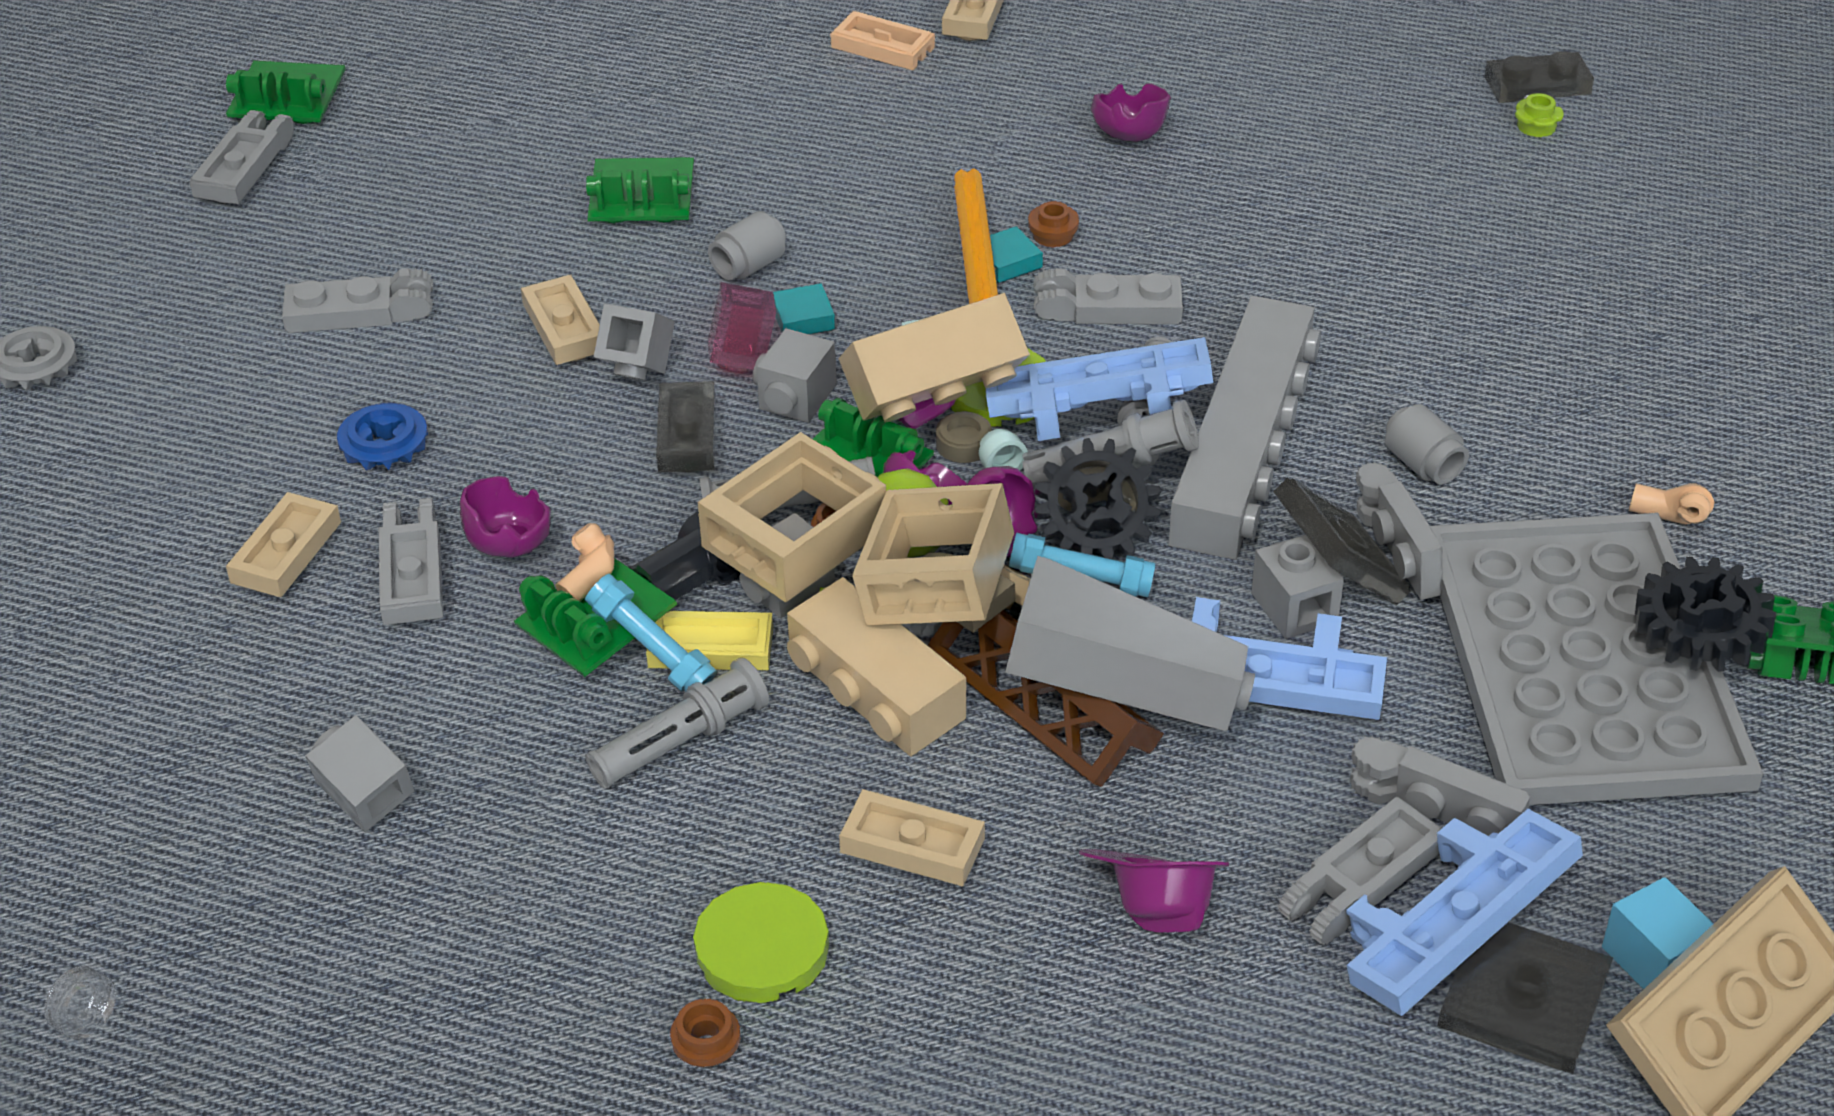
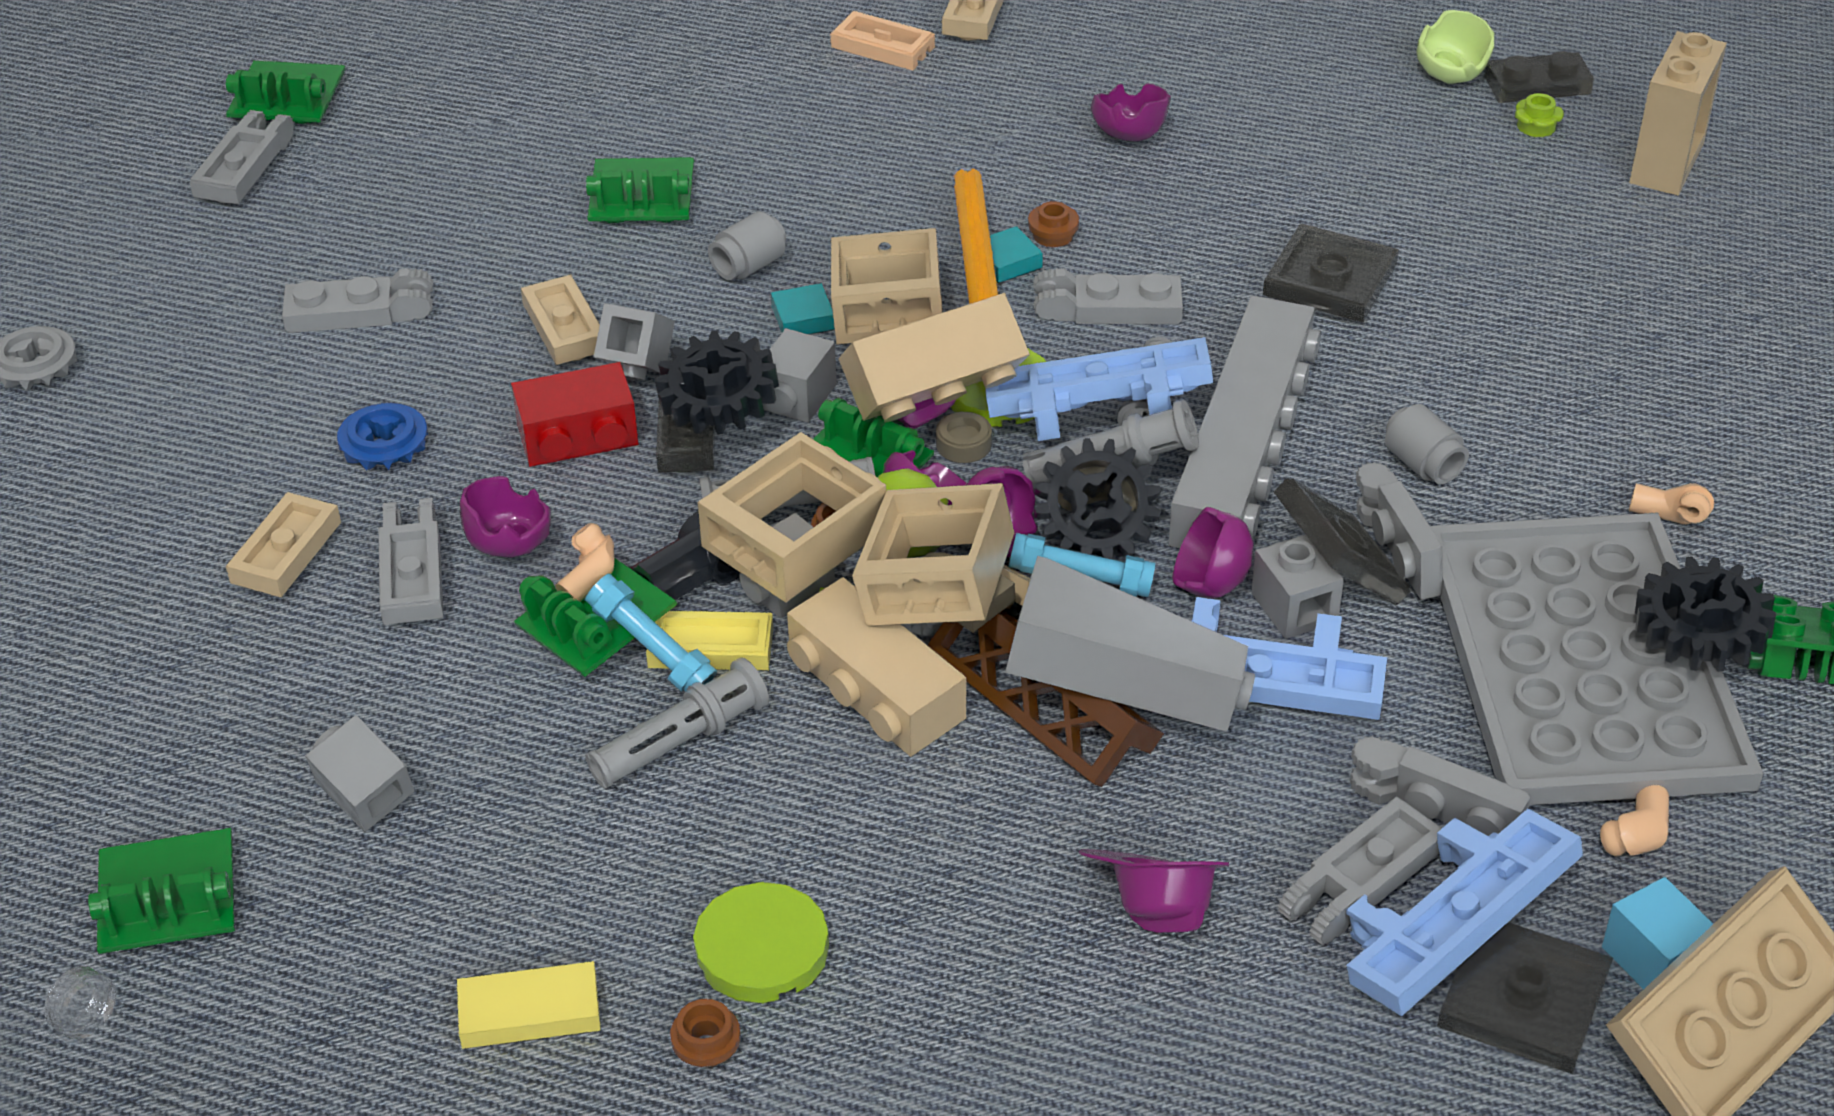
clear pink brick [707,282,776,373] -> none
tan plate [839,789,985,886] -> none
light aqua hinge [979,429,1028,471] -> none
none -> green hinge [88,828,235,954]
none -> light yellow tile [457,961,601,1049]
none -> red brick [511,362,639,467]
none -> black gear [655,331,779,435]
none -> tan window [831,228,943,344]
none -> magenta hair [1172,507,1254,599]
none -> clear smoke plate [1263,223,1399,323]
none -> yellowish green hair [1416,10,1494,84]
none -> light nougat arm [1600,785,1669,856]
none -> tan window [1629,31,1727,196]

